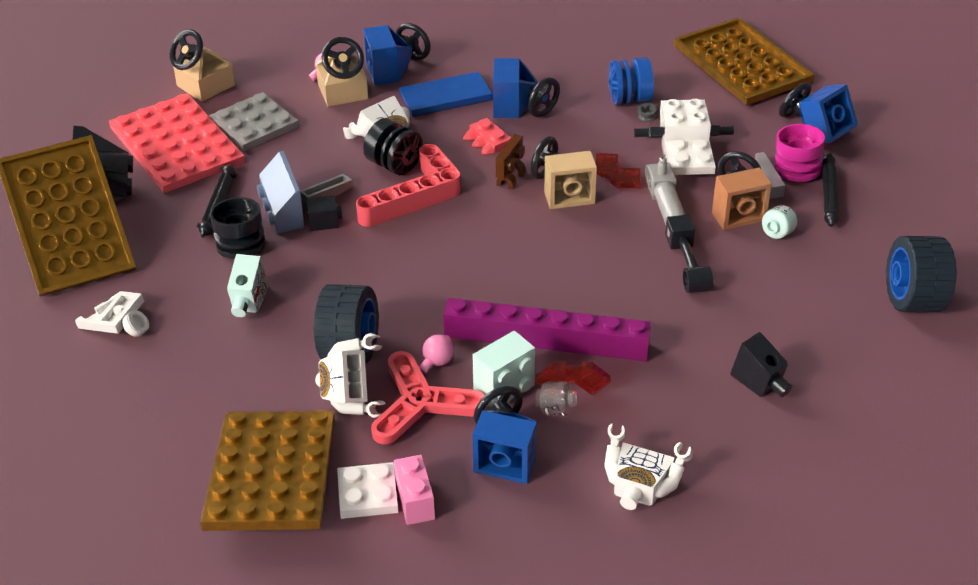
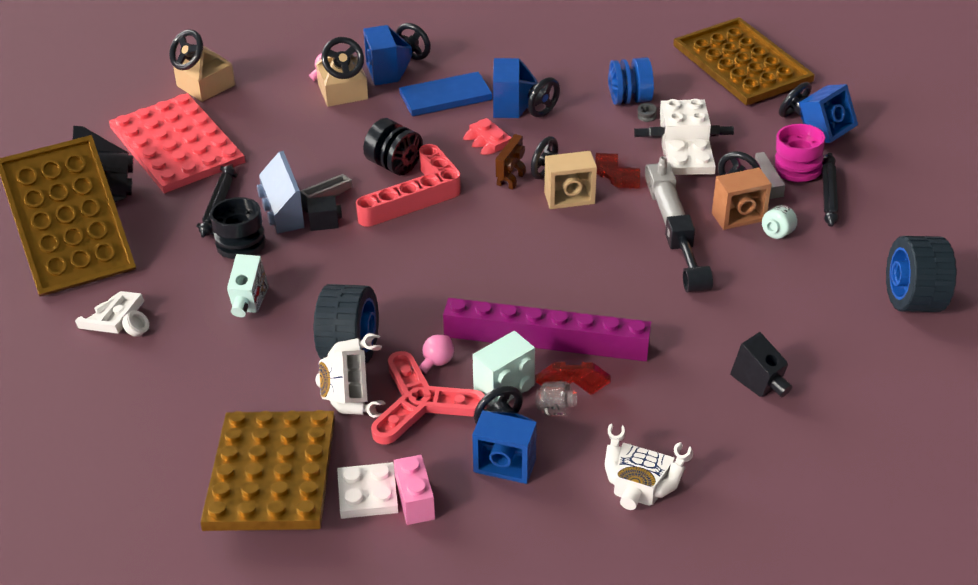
light grey plate [209,92,299,152] -> none
white torso [343,96,410,139] -> none

